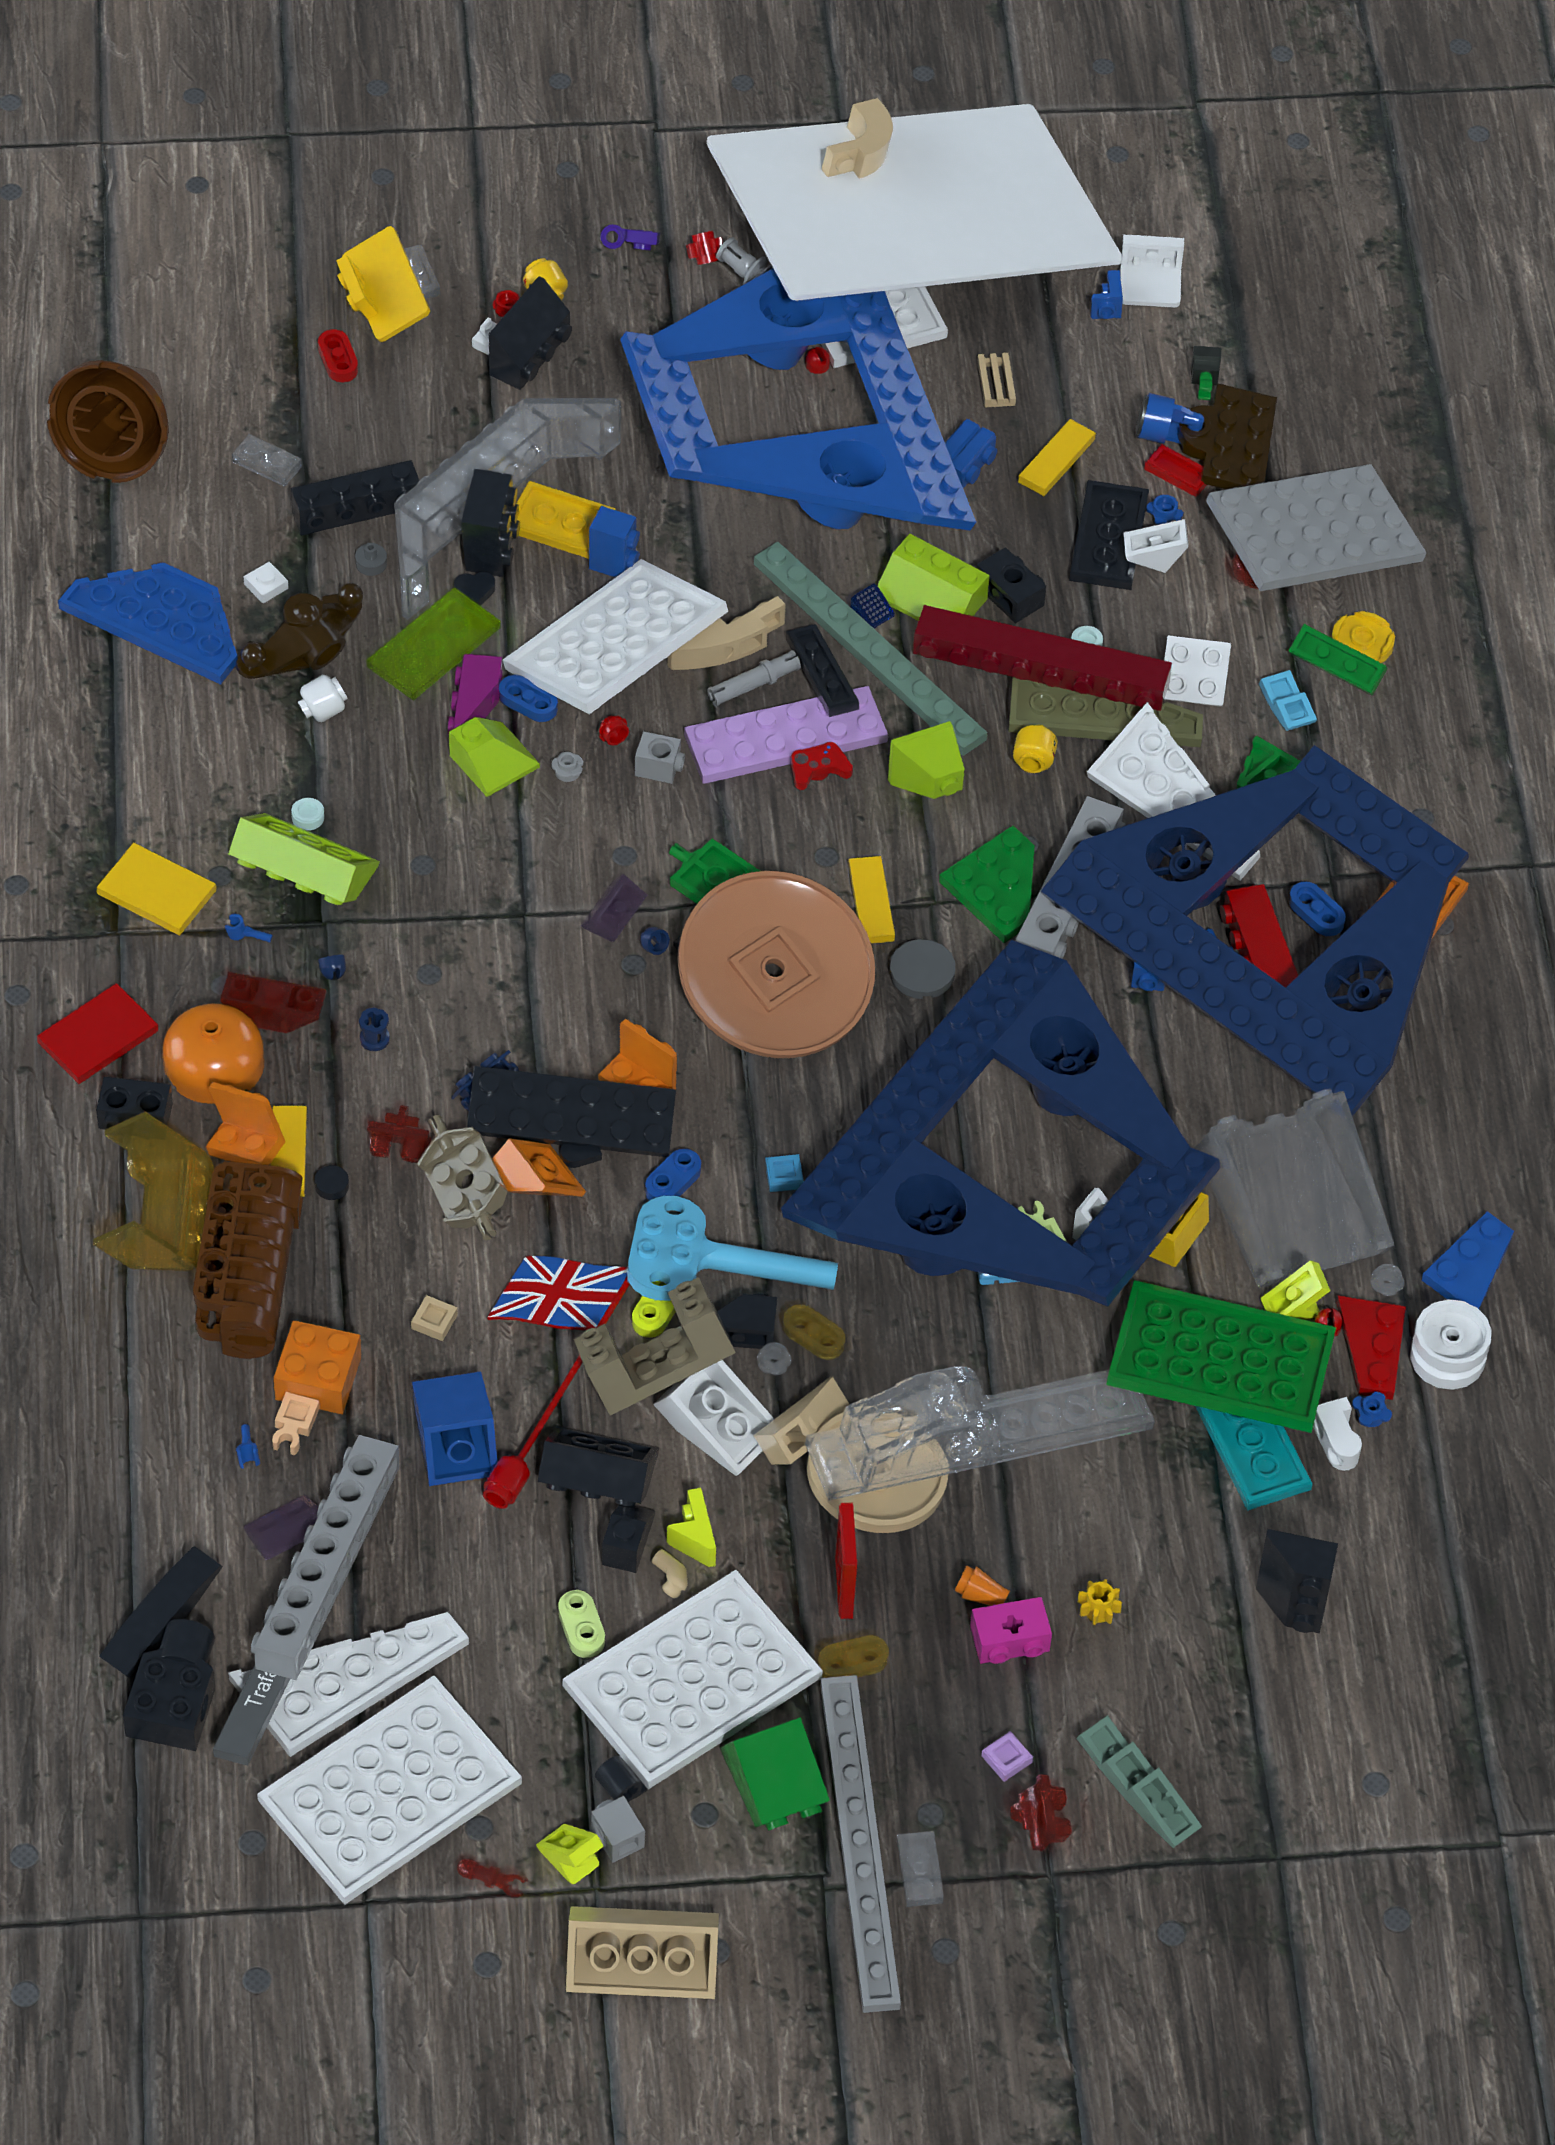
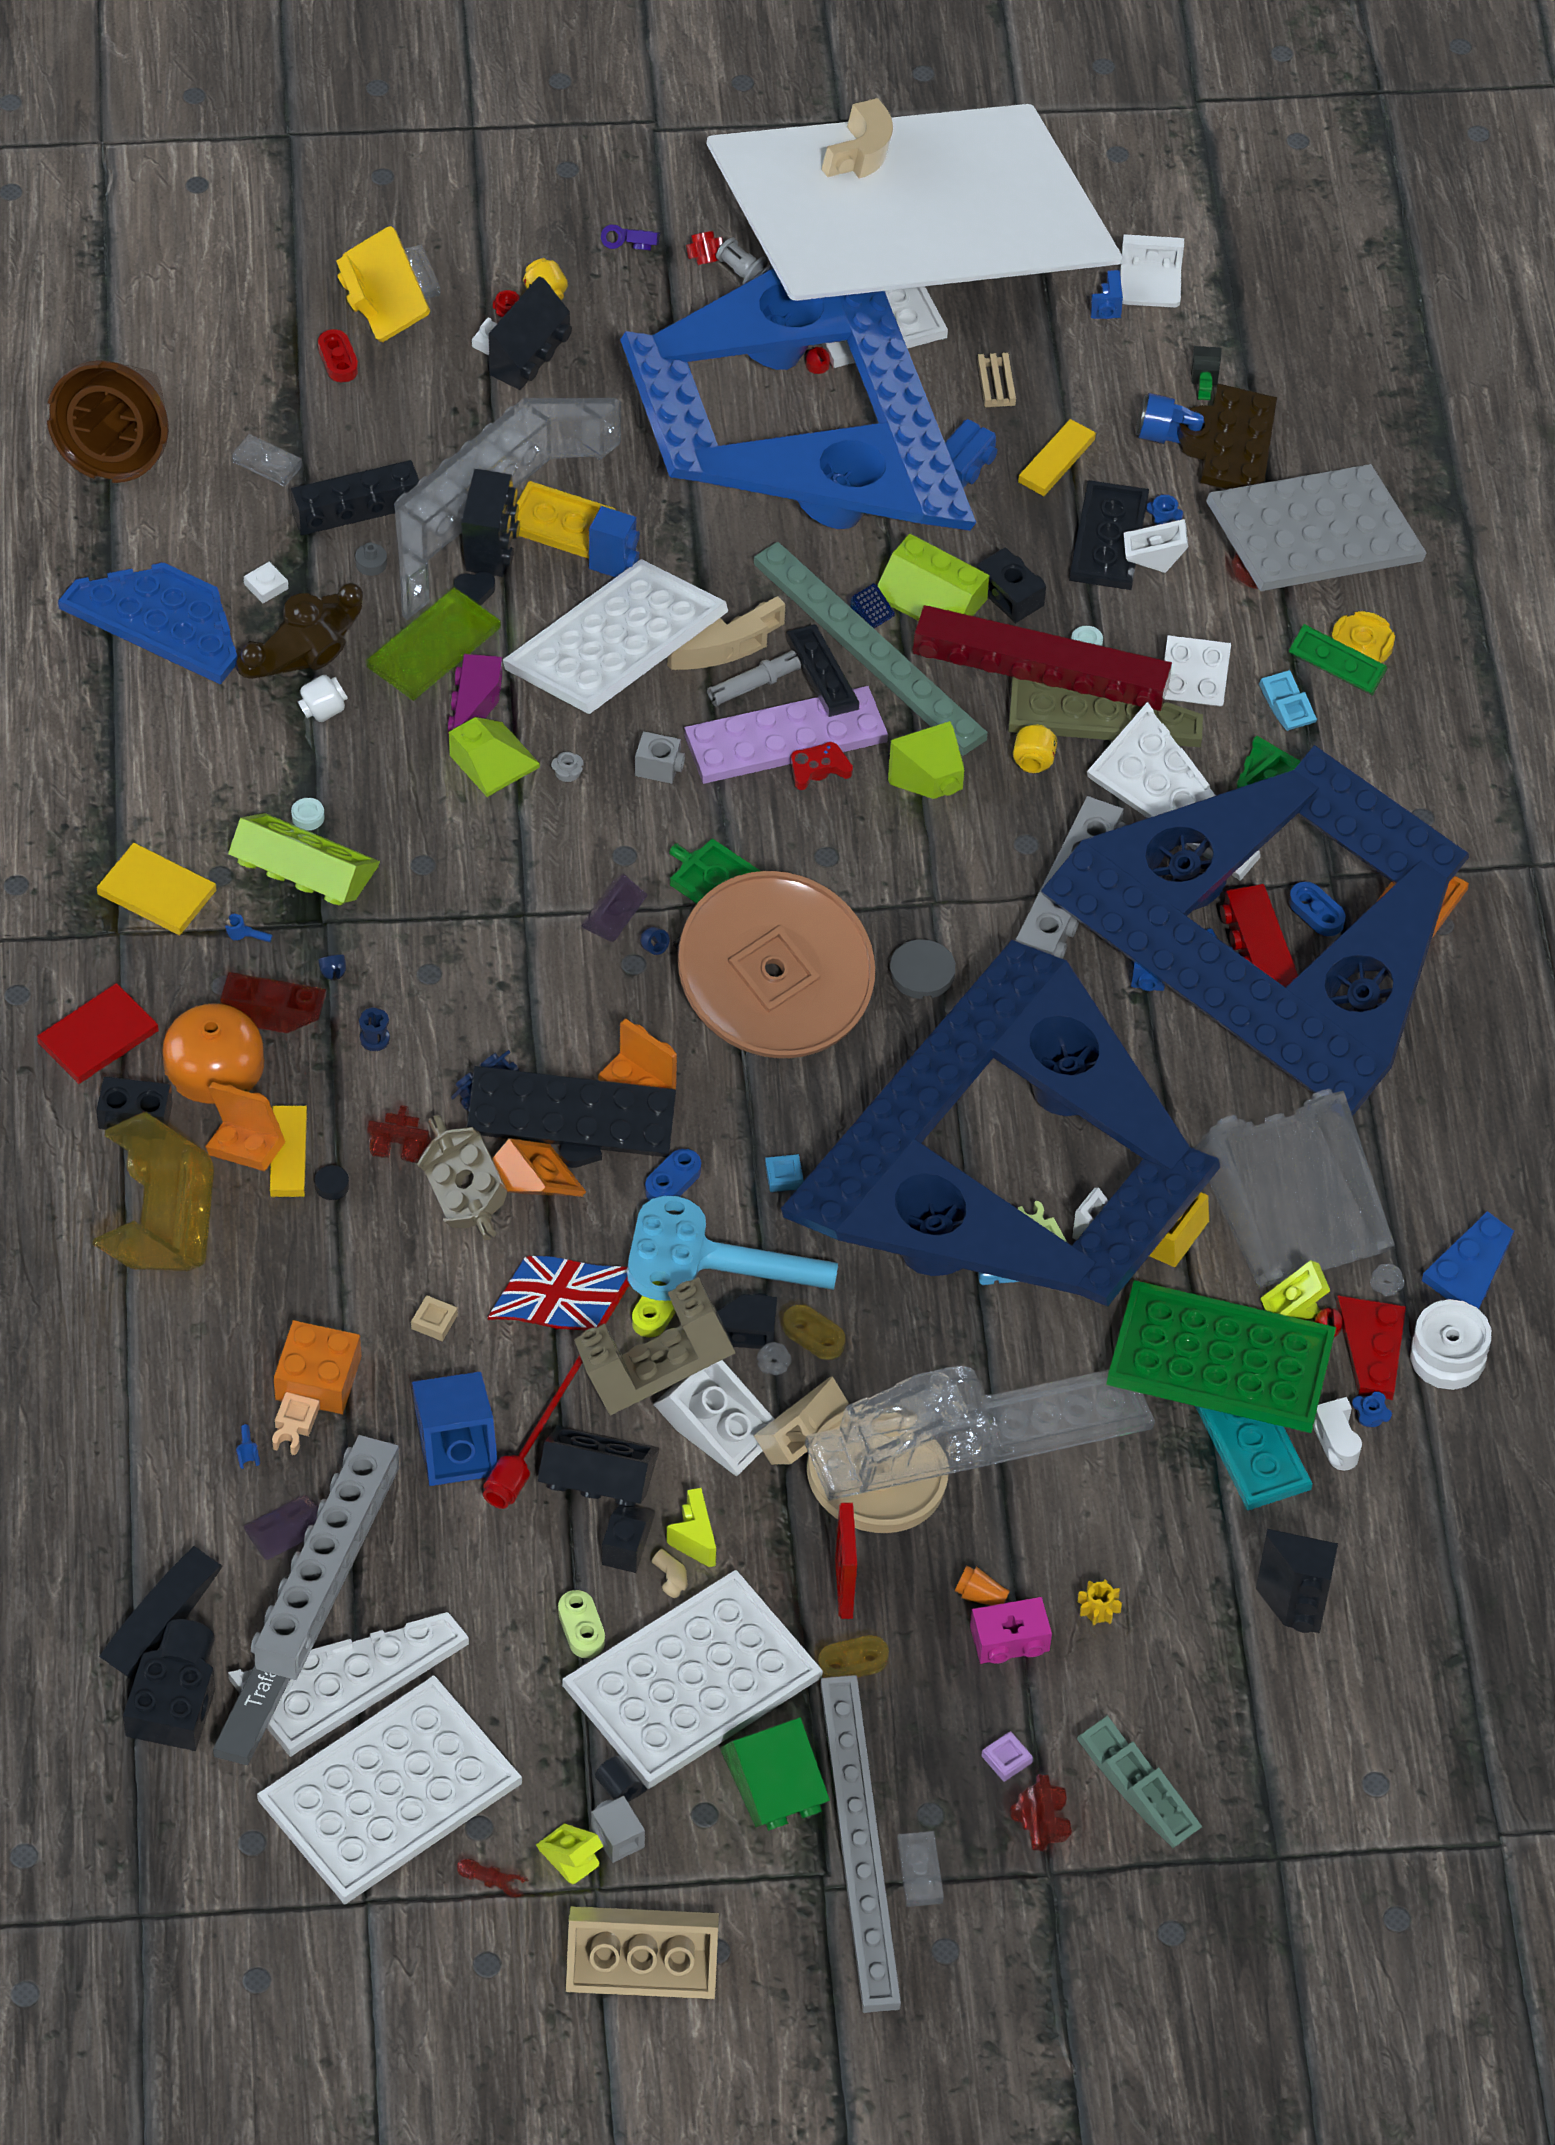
reddish brown piece [193,1162,304,1359] -> none
blue plate [499,675,558,722] -> none
red plate [599,715,629,746] -> none
yellow tile [848,856,895,943] -> none
green plate [939,825,1035,943] -> none
red tile [1144,444,1207,497] -> none

